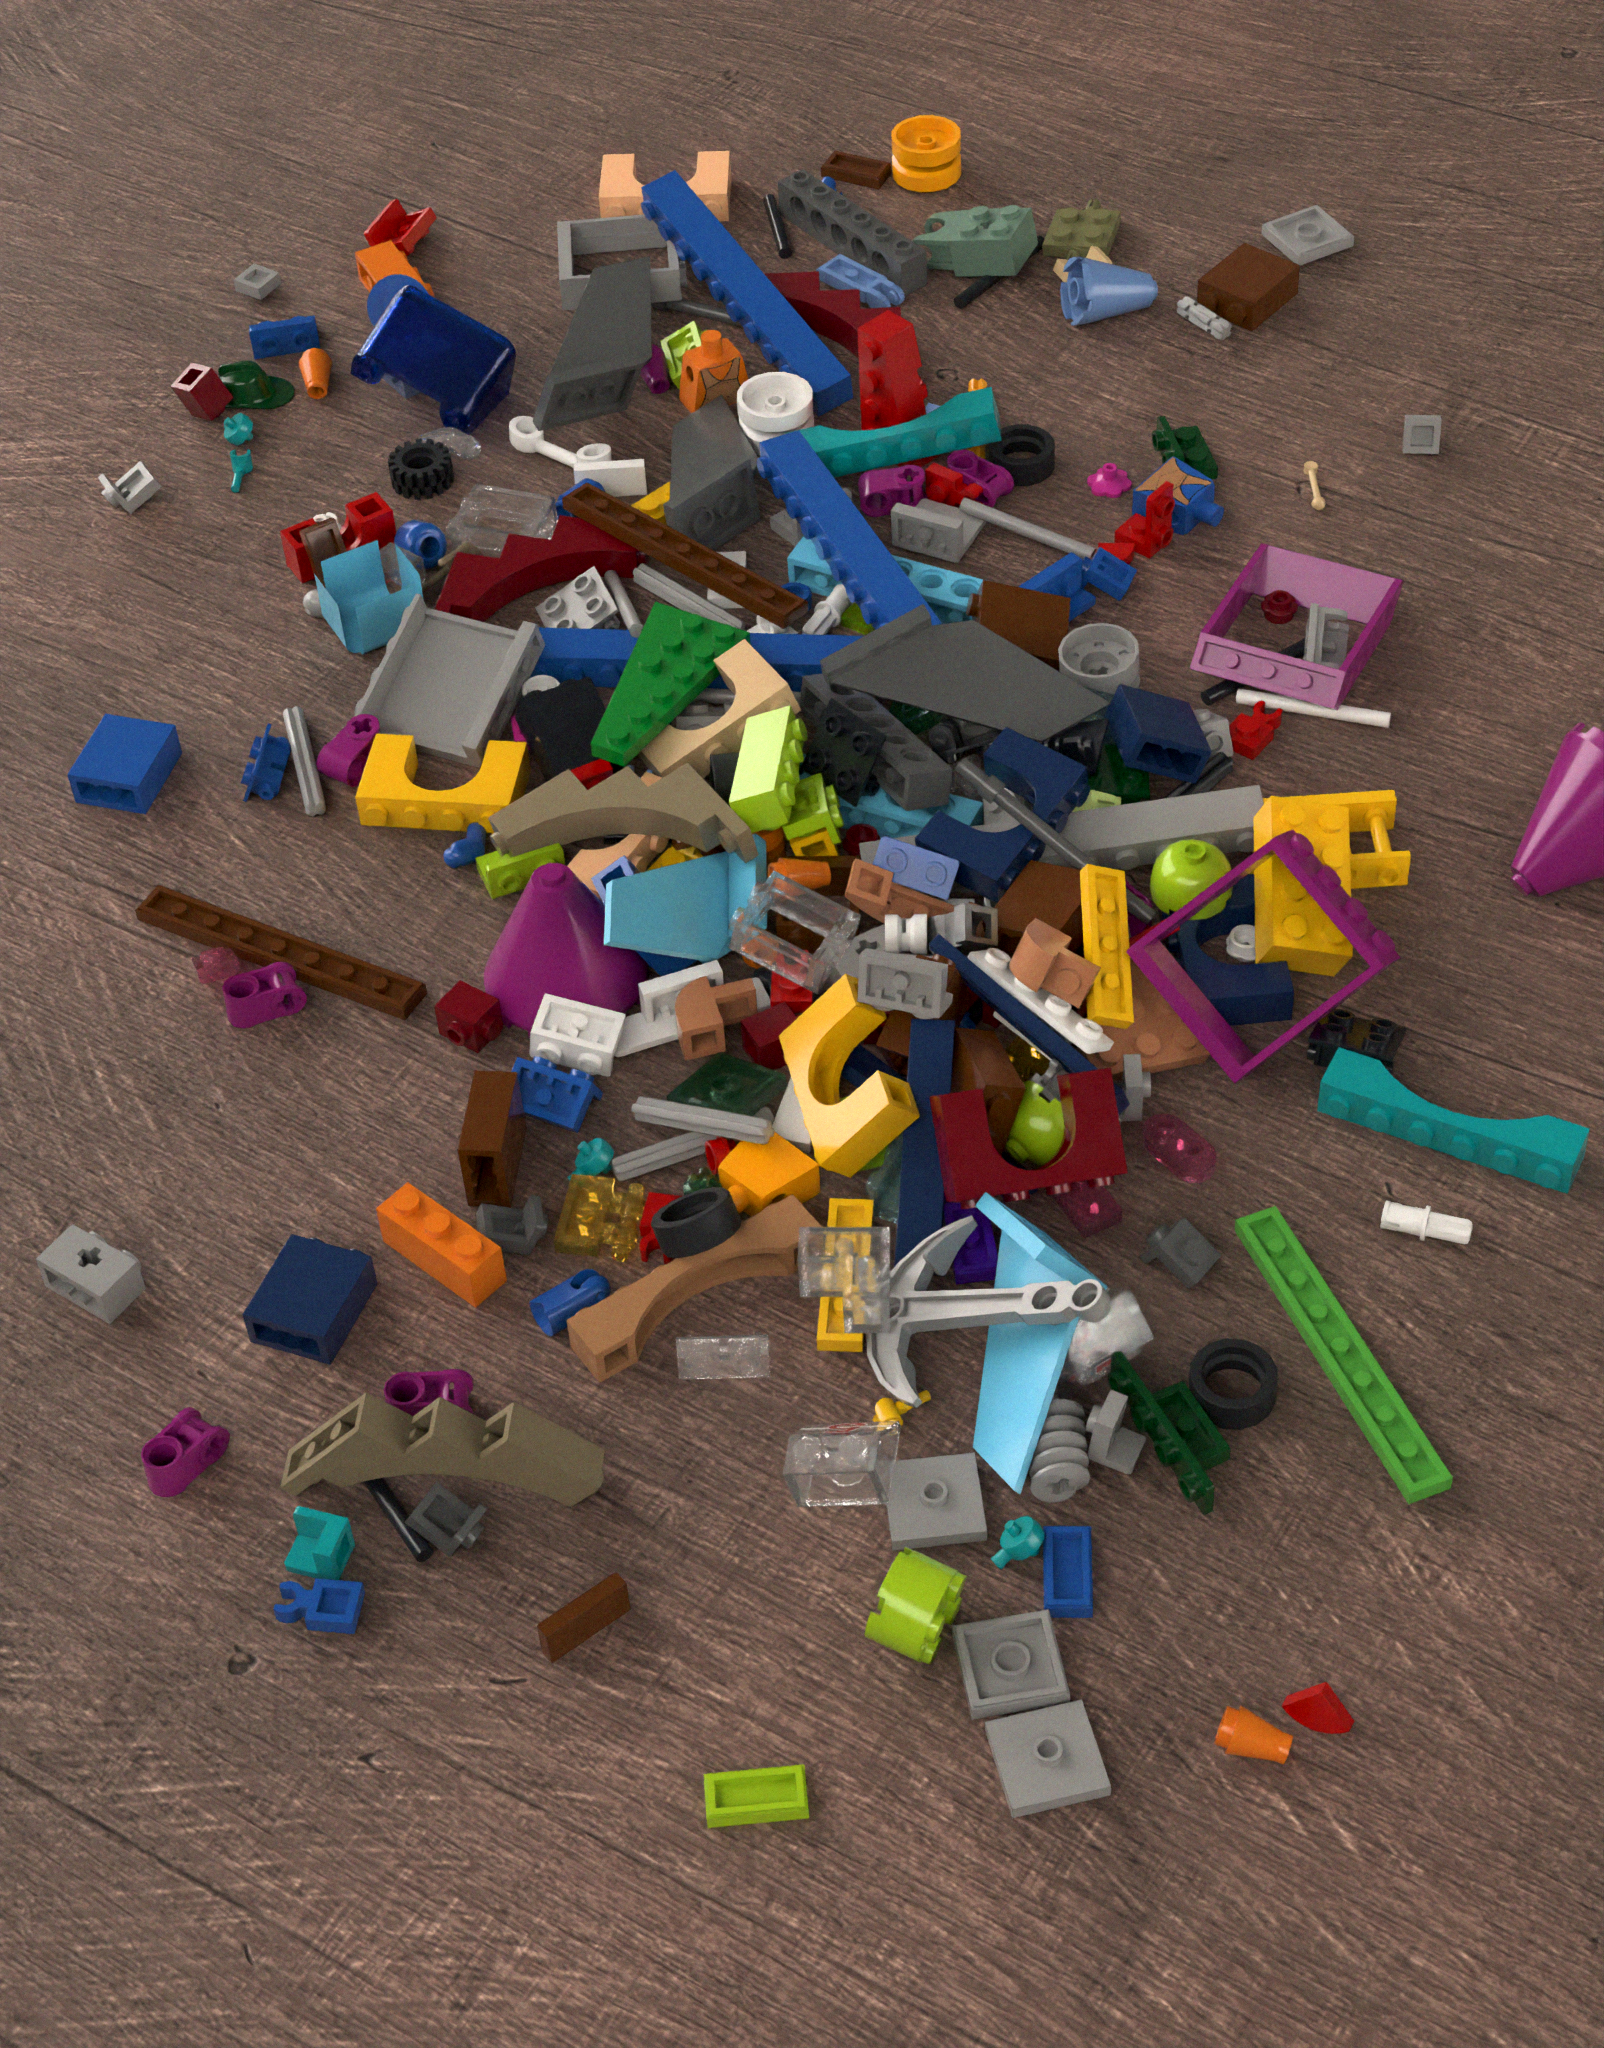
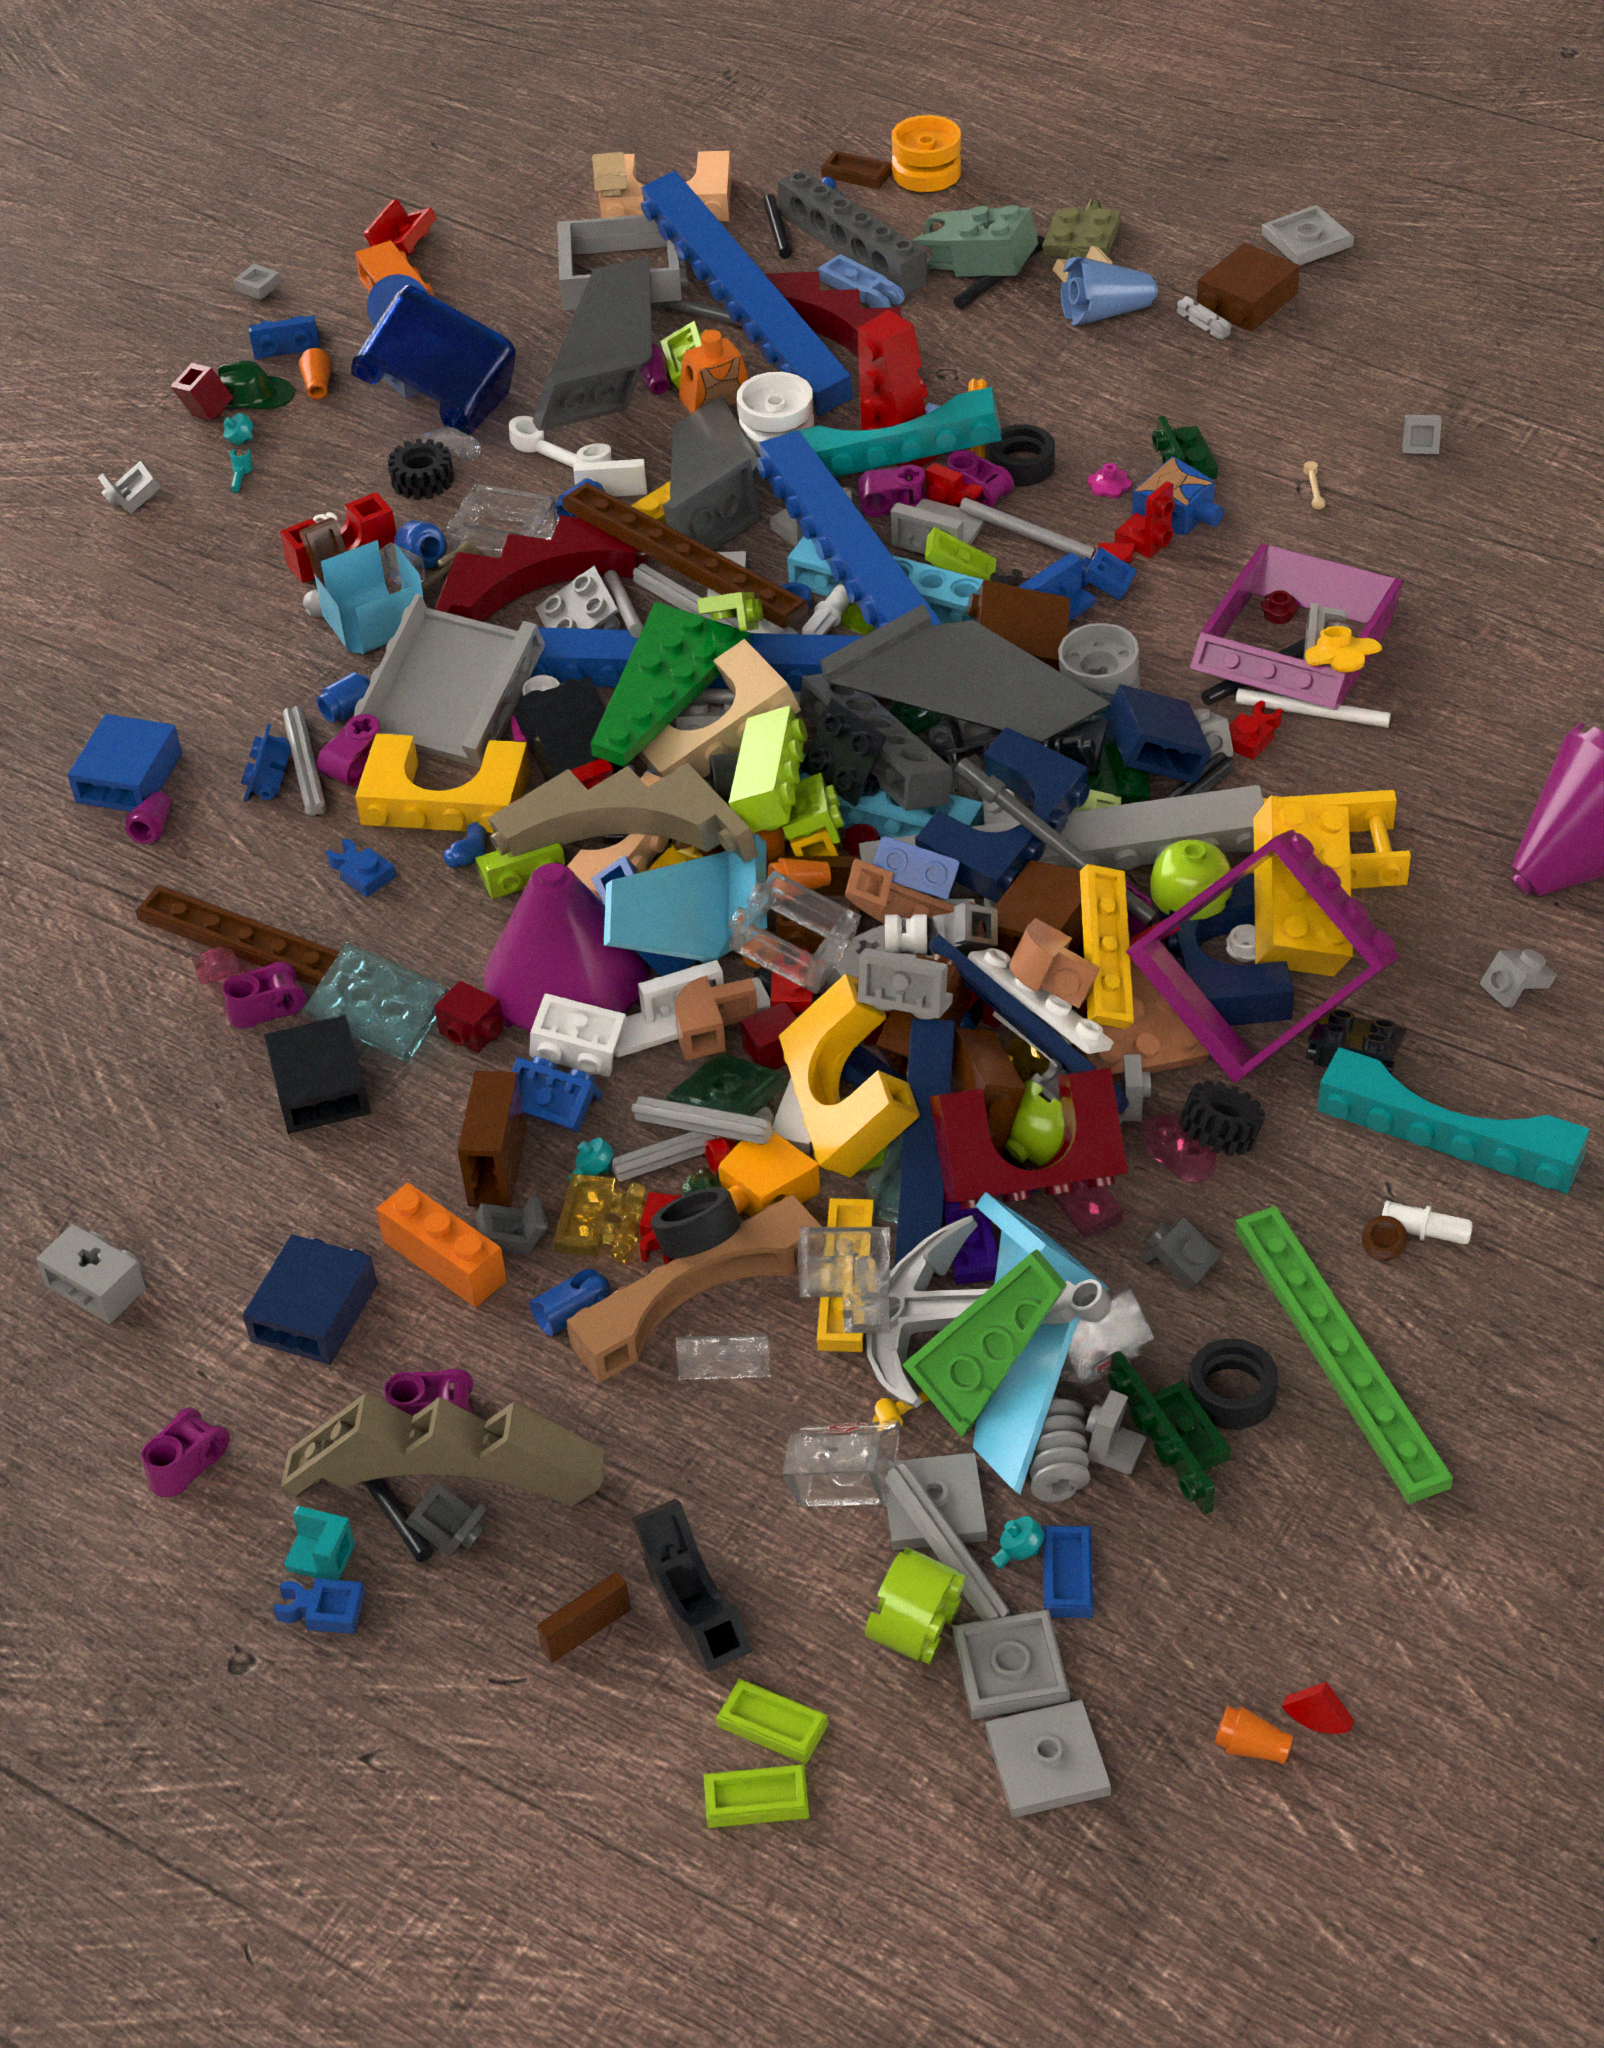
none -> magenta cone [125,792,171,844]
none -> black brick [263,1015,371,1134]
none -> clear light blue plate [304,942,449,1063]
none -> blue brick [316,672,370,723]
none -> blue plate [326,838,396,897]
none -> tan bracket [592,152,627,196]
none -> black arch [631,1499,753,1672]
none -> lime bracket [697,592,763,631]
none -> lime tile [716,1678,829,1764]
none -> light grey axle [885,1464,1010,1620]
none -> bright green wing [902,1249,1068,1438]
none -> lime plate [925,527,997,582]
none -> clear smoke hand [990,569,1031,587]
none -> black tyre [1179,1081,1265,1156]
none -> yellow plate [1305,626,1382,673]
none -> reddish brown plate [1362,1216,1407,1261]
none -> light grey bracket [1480,949,1557,1007]

